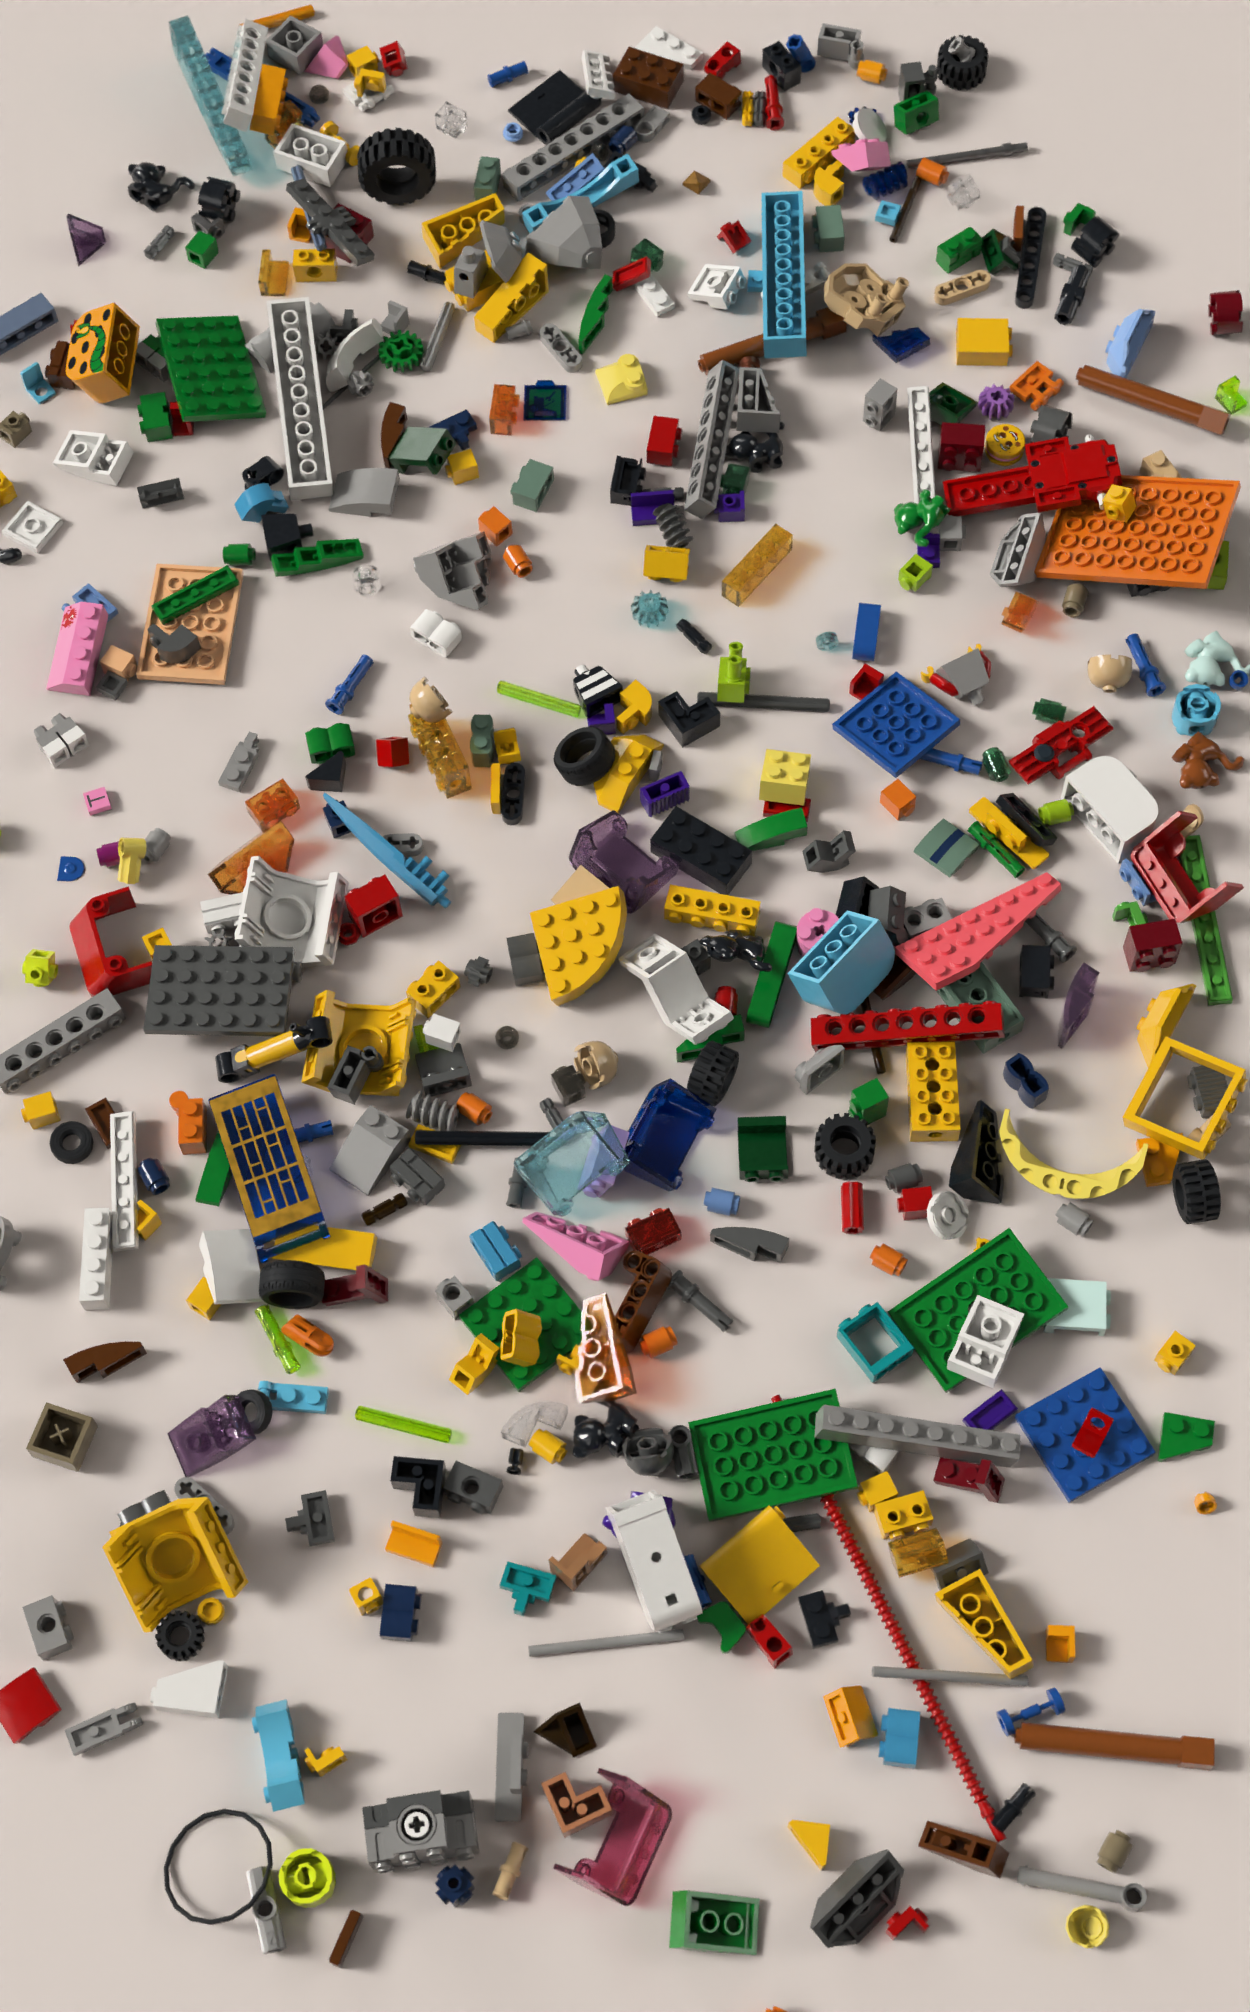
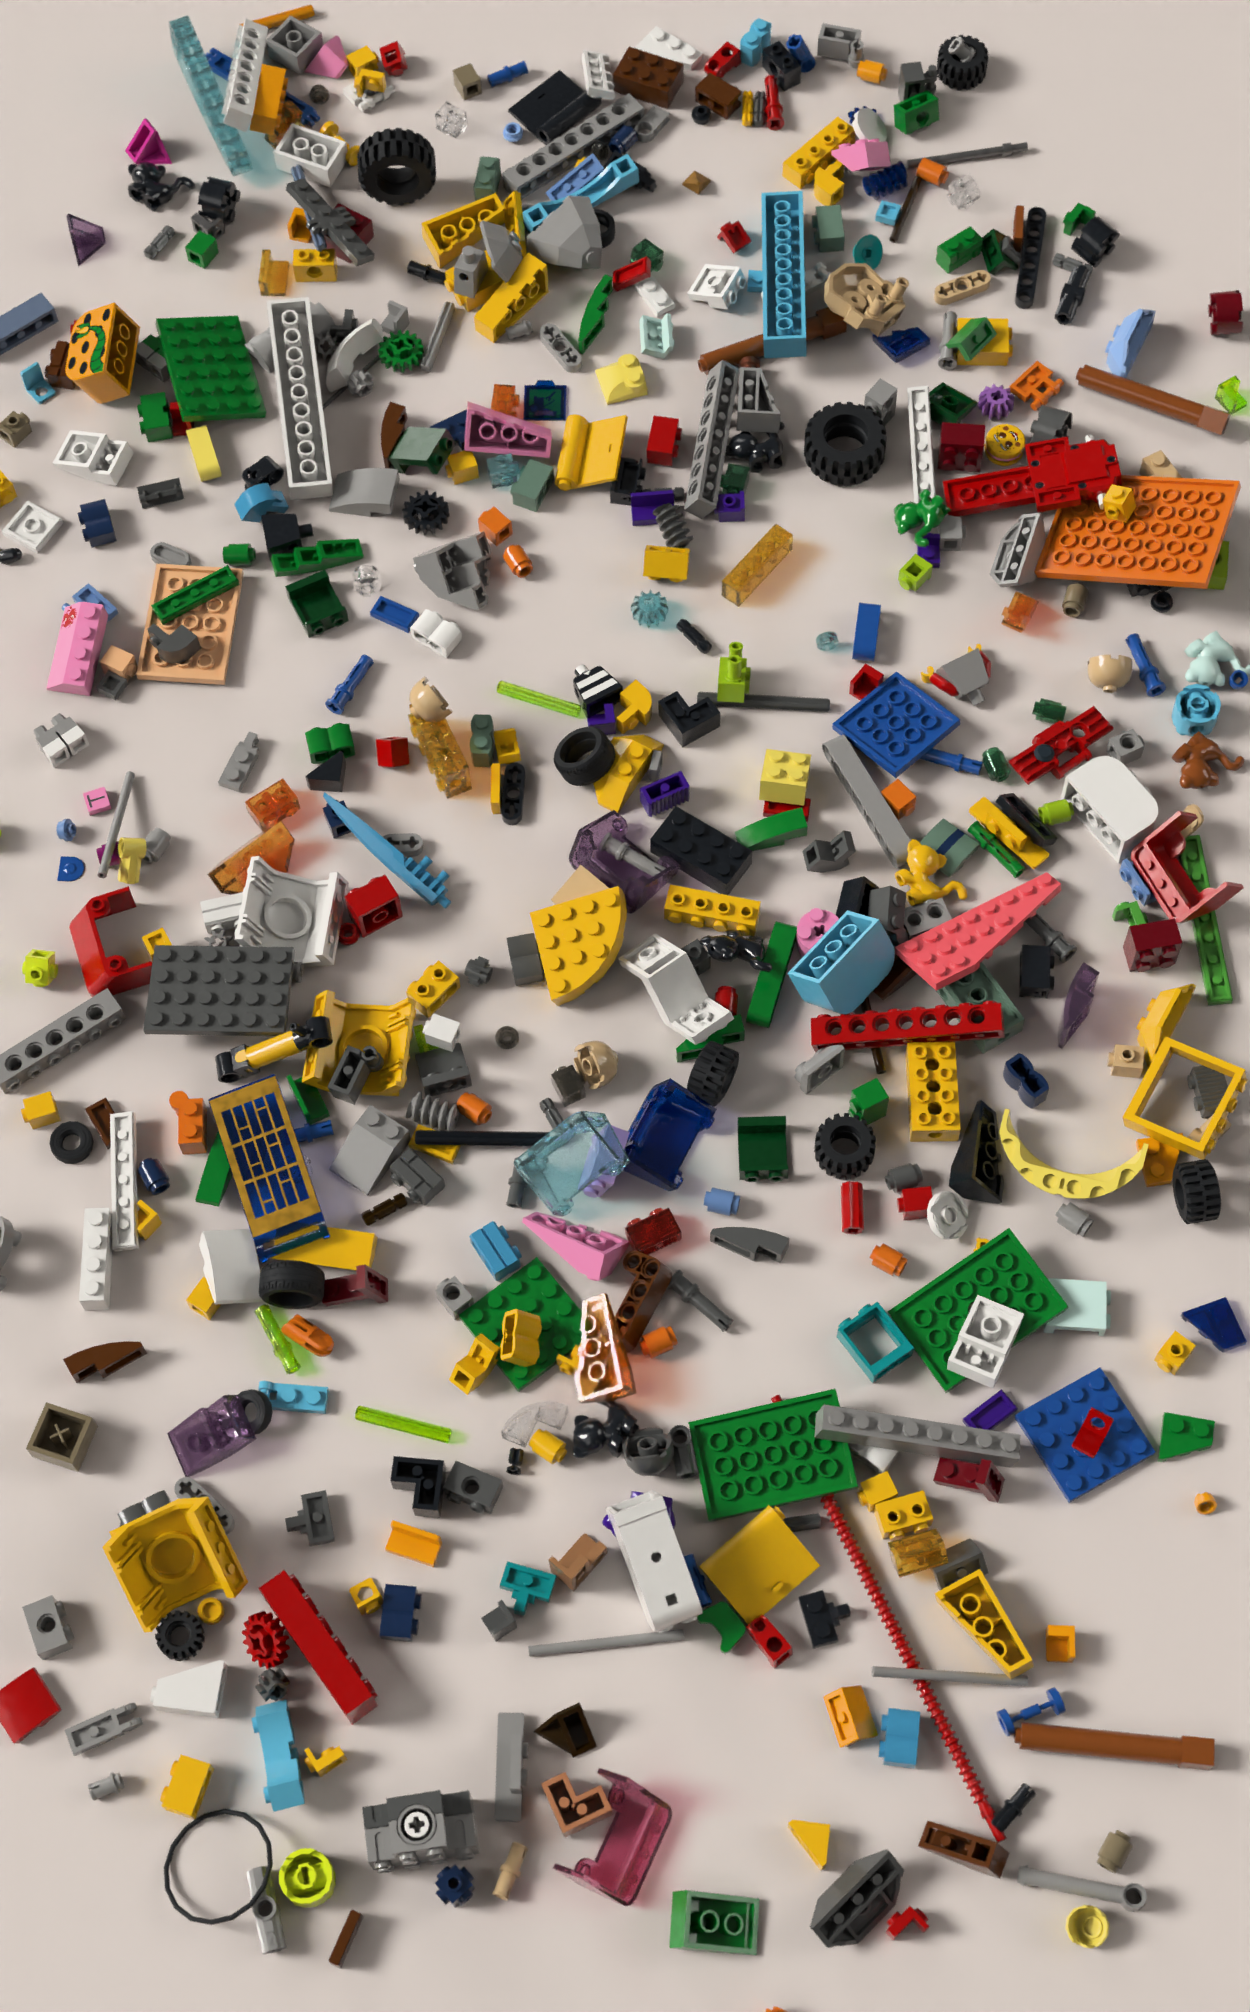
none -> medium blue plate [57,819,76,841]
none -> dark blue brick [77,499,117,548]
none -> light grey pin [88,1773,124,1801]
none -> light grey piece [97,771,135,878]
none -> dark pink slope [125,118,172,164]
none -> light grey tile [150,542,191,566]
none -> yellow brick [160,1755,214,1820]
none -> light yellow beam [186,425,222,482]
none -> red gear [242,1611,290,1669]
none -> dark grey gear [255,1668,290,1701]
none -> red brick [259,1570,378,1725]
none -> dark green panel [285,570,349,638]
none -> green panel [286,1074,330,1125]
none -> blue tile [370,596,419,633]
none -> black gear [402,490,450,535]
none -> dark tan brick [453,63,482,100]
none -> bright pink wedge [464,401,552,458]
none -> dark grey panel [481,1600,517,1642]
none -> clear light blue brick [486,453,520,489]
none -> yellow tile [503,190,527,258]
none -> yellow door [555,414,628,491]
none -> light grey pin [599,832,667,881]
none -> light aqua bracket [639,313,675,359]
none -> medium azure brick [740,18,771,67]
none -> black tyre [804,402,887,486]
none -> light grey beam [822,735,911,868]
none -> teal piece [853,234,883,270]
none -> yellow animal [895,839,968,906]
none -> light grey pin [938,311,958,370]
none -> green panel [946,317,997,361]
none -> light grey brick [1106,729,1145,765]
none -> tan brick [1107,1044,1144,1078]
none -> black plate [1150,591,1173,613]
none -> clear blue wing [1181,1297,1247,1353]

